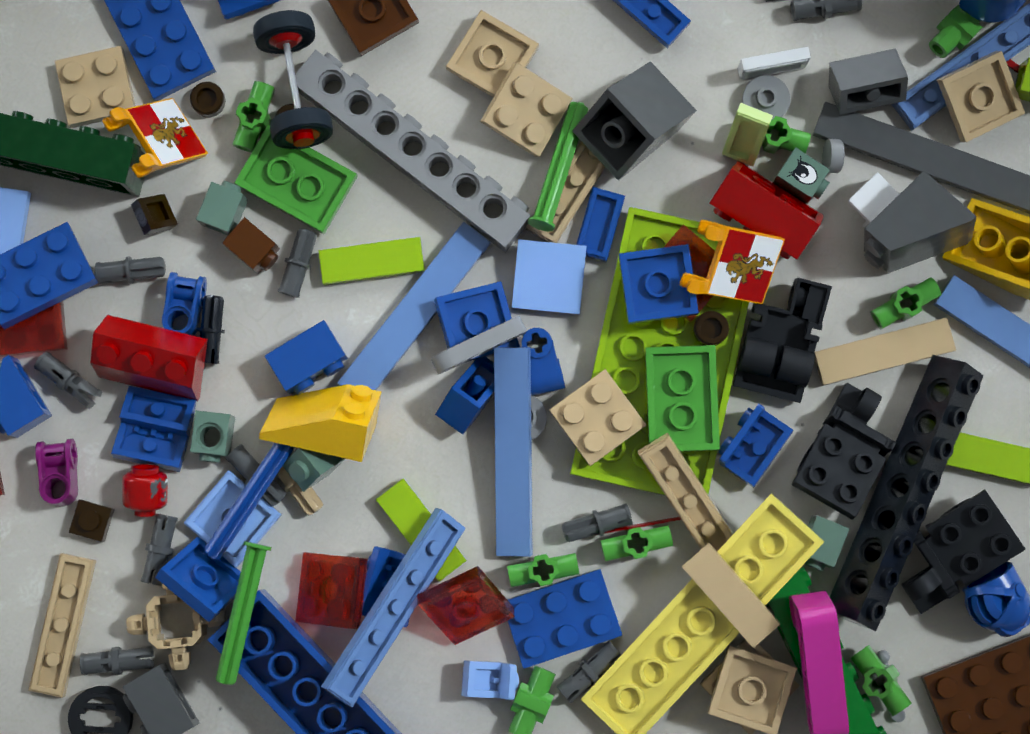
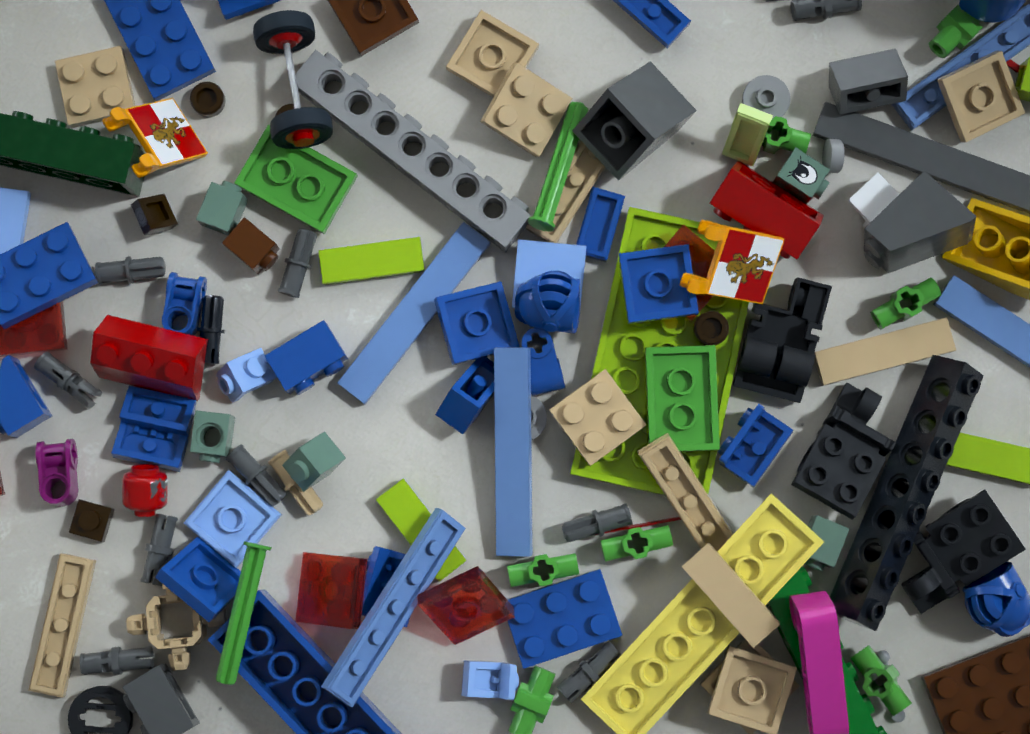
blue axle [204,443,293,560] -> none
bright green axle [232,81,275,153] -> none
yellow slope [259,384,382,462] -> none
light grey beam [431,316,527,375] -> none
white tile [738,47,811,80] -> none
none -> light blue bracket [217,348,277,403]
none -> blue helmet [515,271,580,334]

